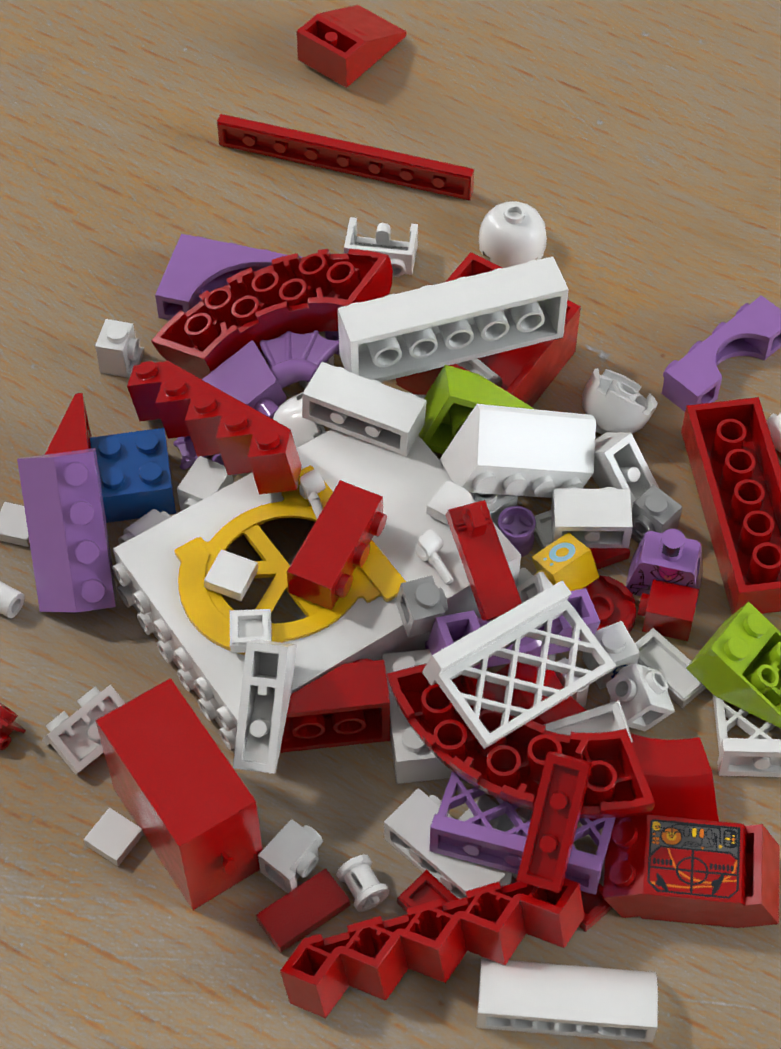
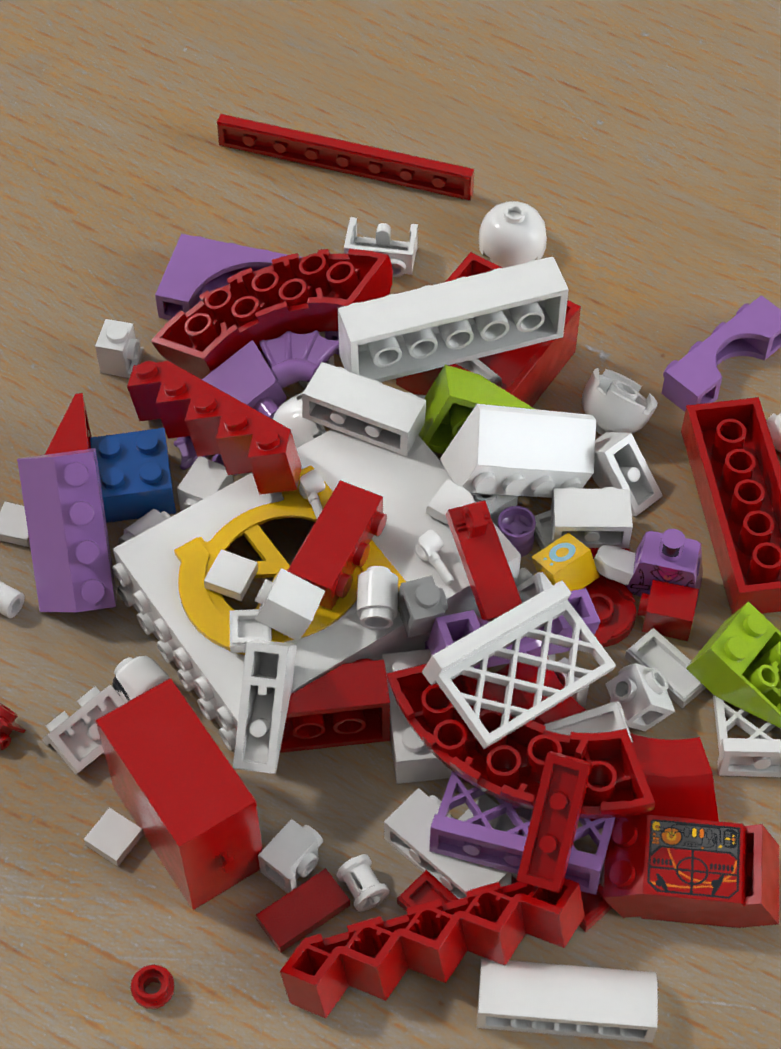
red slope [296,5,407,88] -> none
white brick [582,621,640,689] -> none
light grey brick [631,484,683,544] -> none
none -> white head [112,656,170,703]
none -> red plate [130,965,175,1009]
none -> white brick [255,568,325,641]
none -> white brick [357,566,398,630]
none -> white tile [594,545,635,585]

